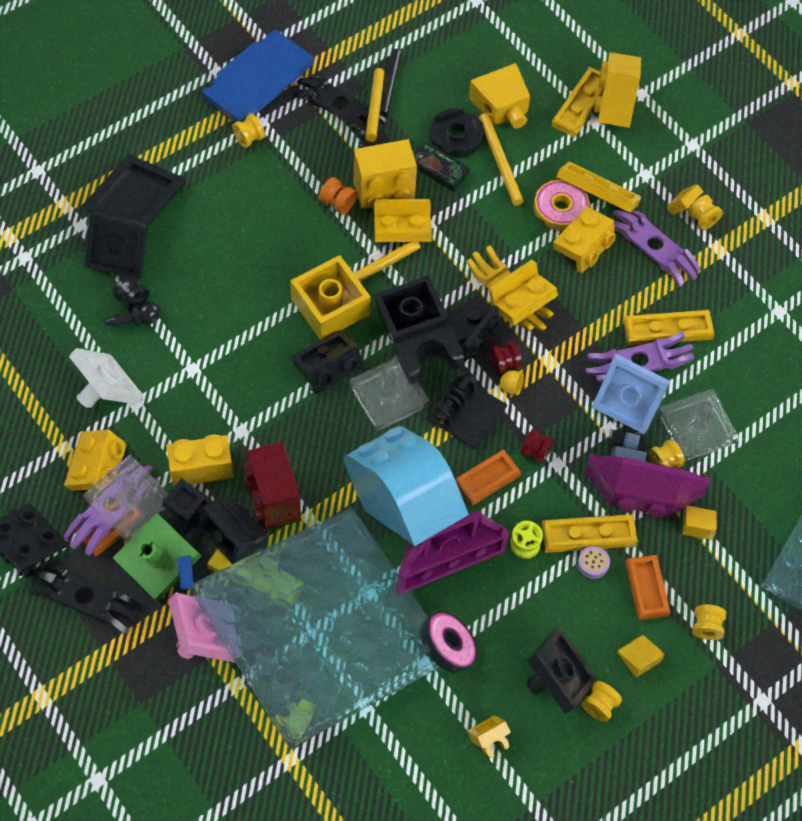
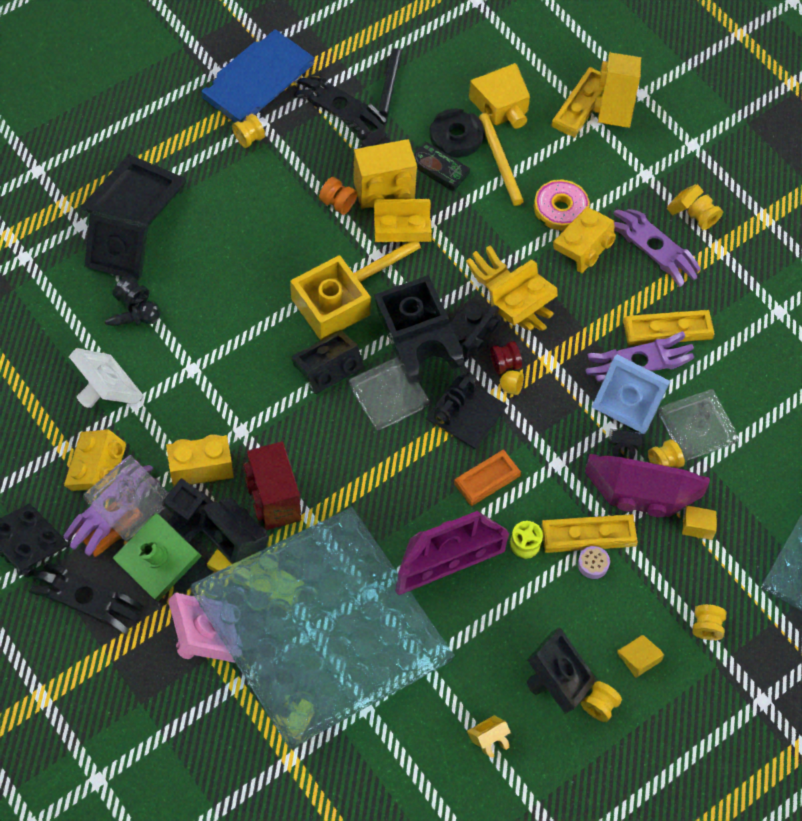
blue tile [177,555,195,589] -> none
medium azure brick [344,426,469,546] -> none
yellow bar [365,68,385,142] -> none
tile [421,611,477,673] -> none
dark red wheel [520,428,555,465] -> none
yellow tile [557,162,641,213] -> none
sand blue tile [611,432,647,462] -> none
orange tile [625,555,671,620] -> none

